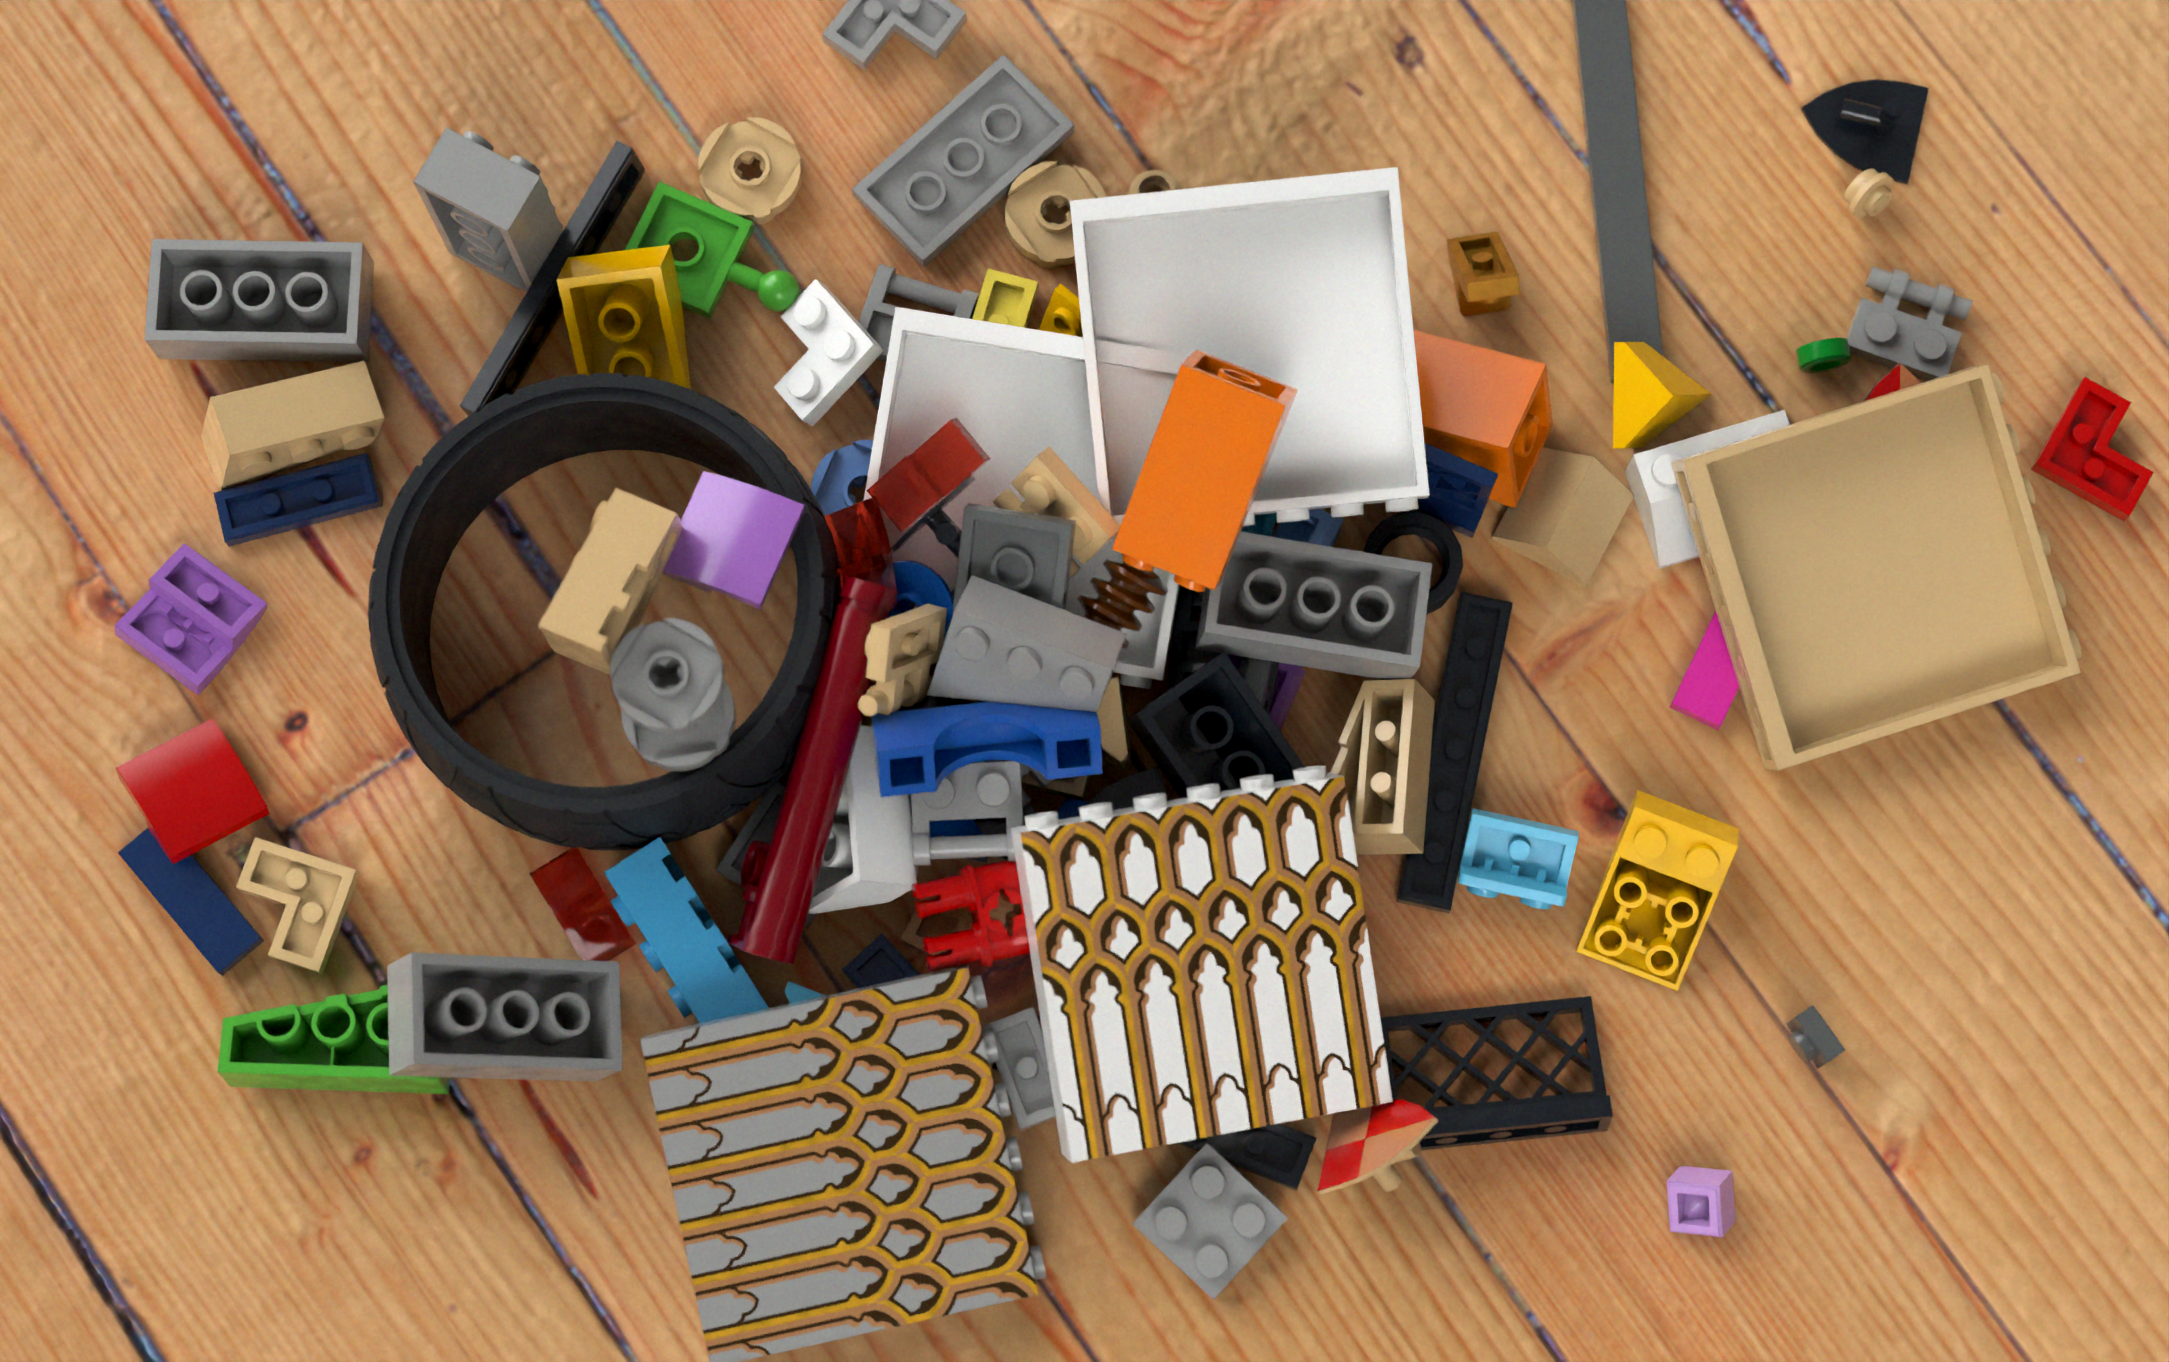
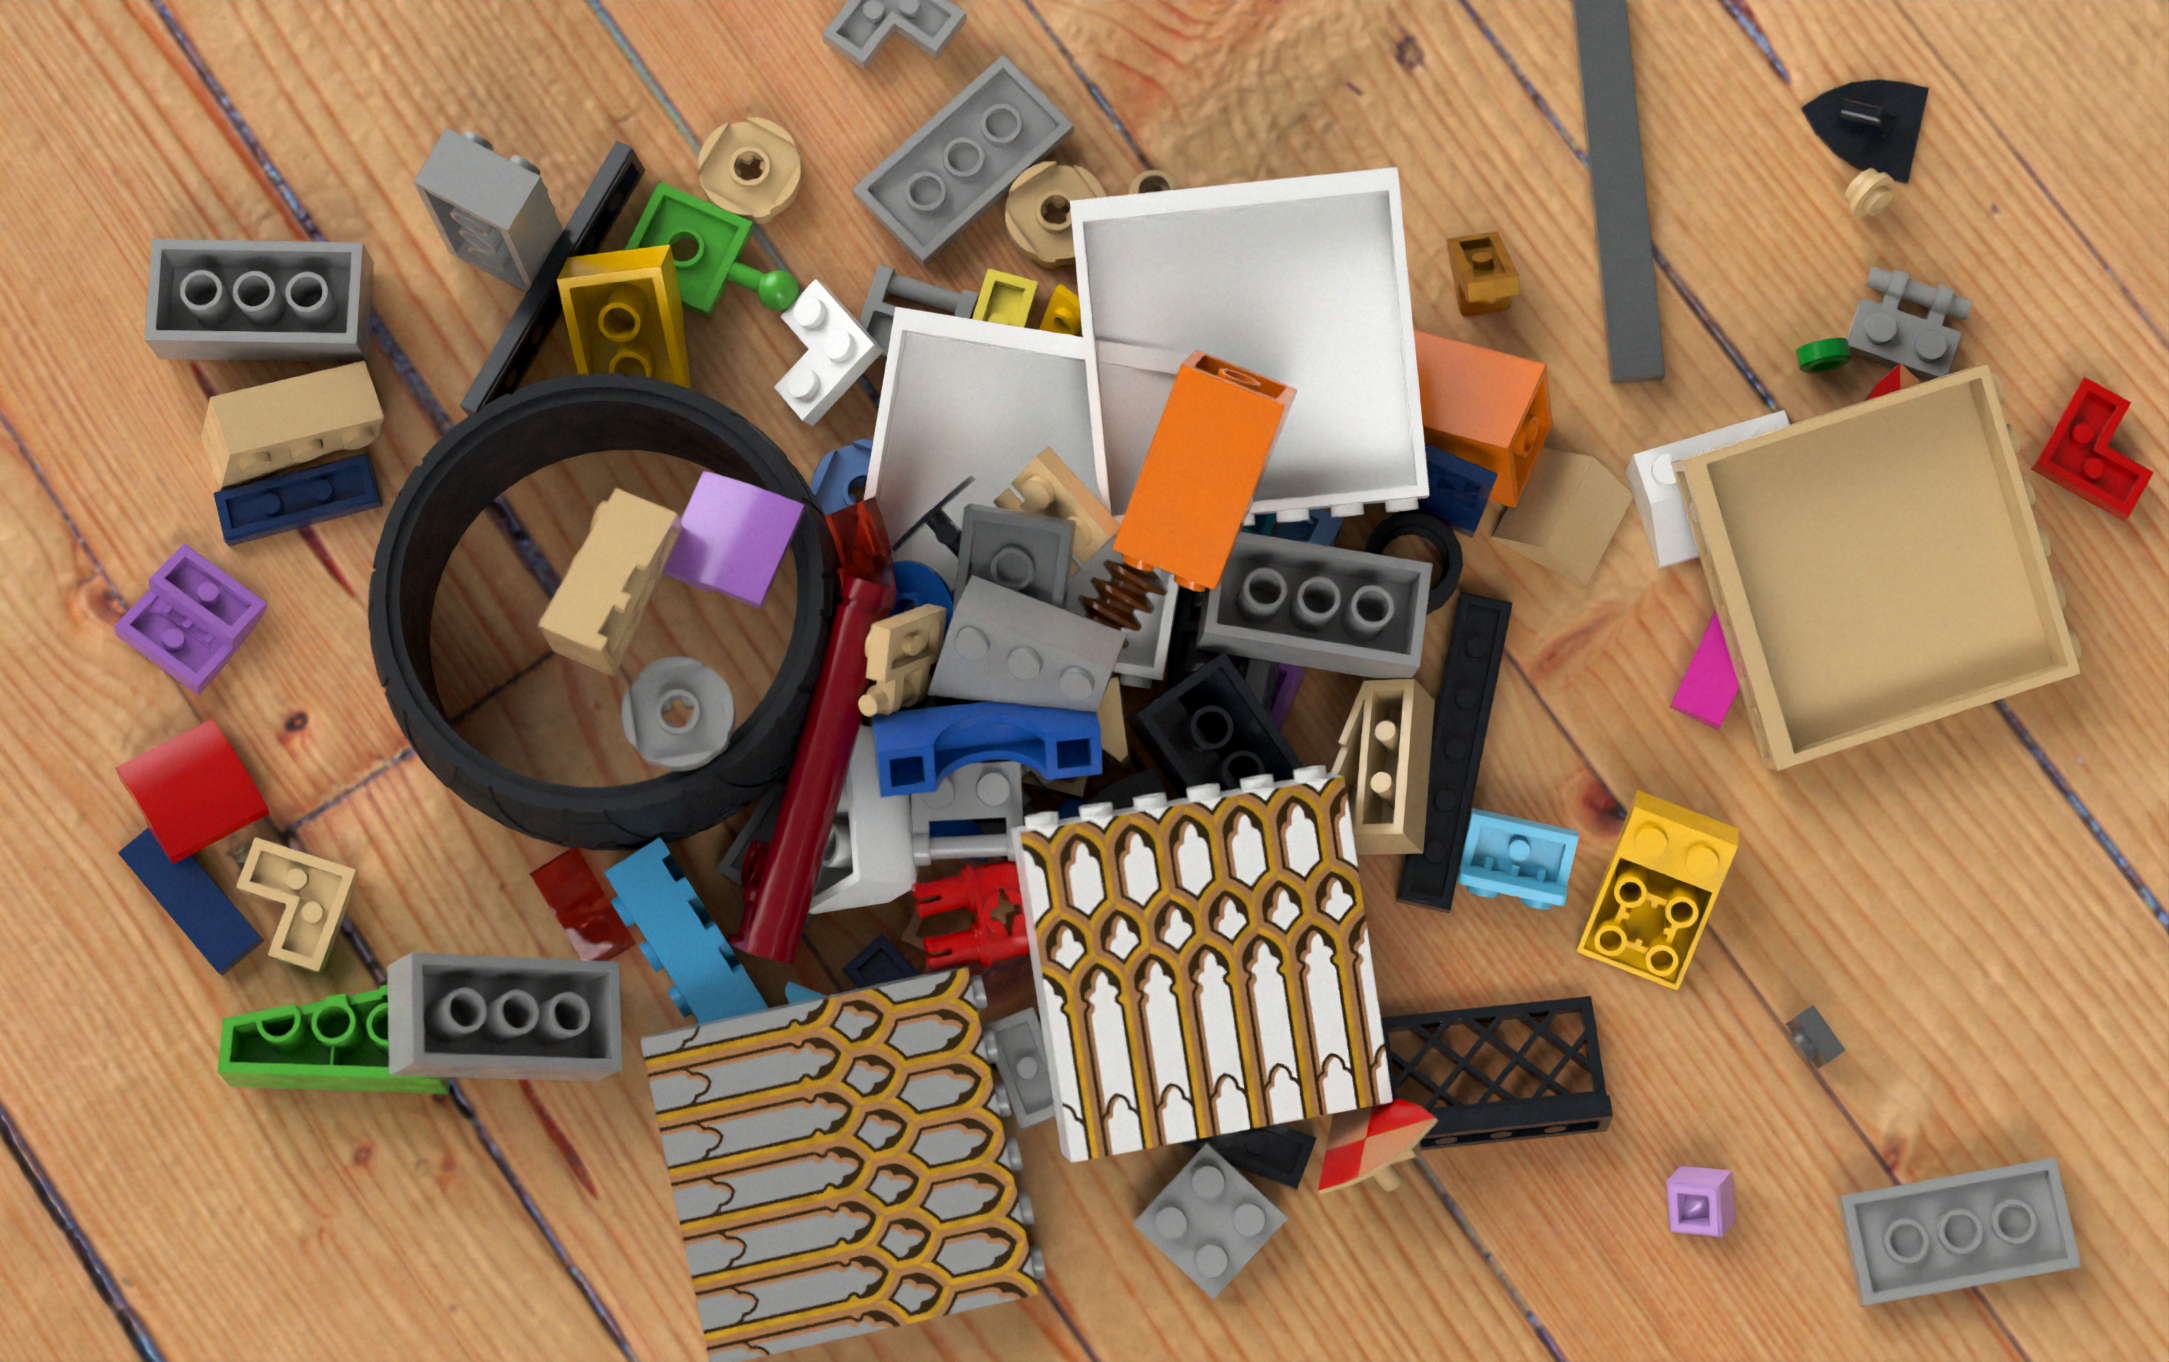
light grey plate [610,618,725,734] -> none
clear red slope [867,417,991,532] -> none
yellow slope [1613,342,1712,449] -> none
none -> light grey plate [1837,1157,2081,1307]

